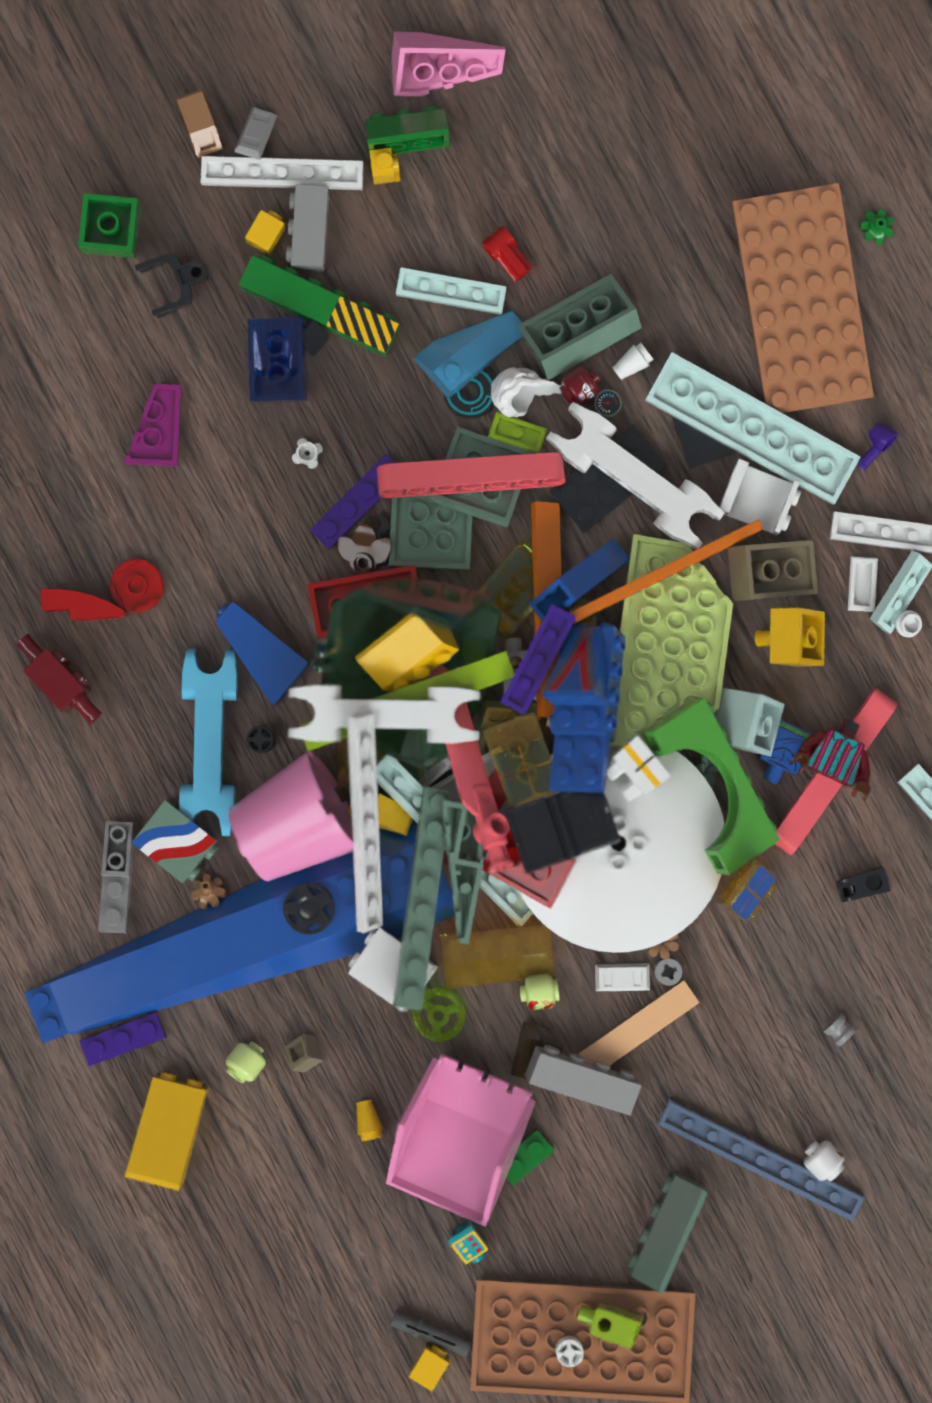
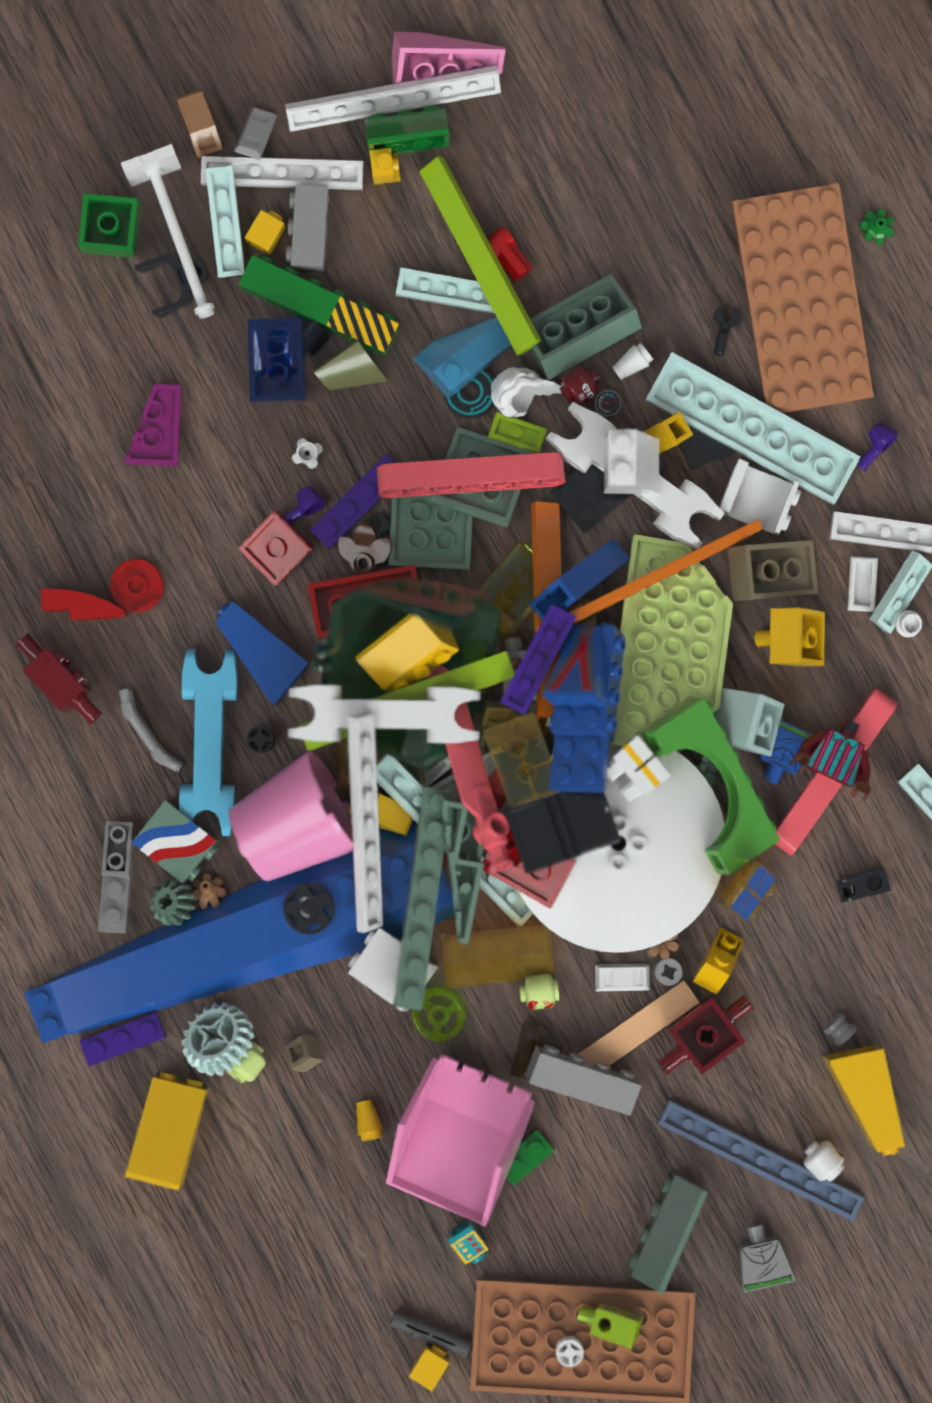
none -> light grey piece [119,689,184,772]
none -> white tile [121,144,214,319]
none -> sand green gear [149,880,196,926]
none -> light aqua gear [181,1002,255,1076]
none -> light aqua plate [205,166,245,278]
none -> tile [238,510,314,587]
none -> dark purple bar [283,486,326,524]
none -> white tile [285,65,501,132]
none -> olive slope [314,340,388,391]
none -> lime tile [419,156,541,355]
none -> white slope [604,429,659,494]
none -> yellow brick [644,411,693,454]
none -> dark red brick [657,995,754,1075]
none -> yellow slope [693,927,744,995]
none -> black bar [712,304,741,356]
none -> light grey torso [739,1224,795,1293]
none -> yellow slope [823,1044,905,1155]

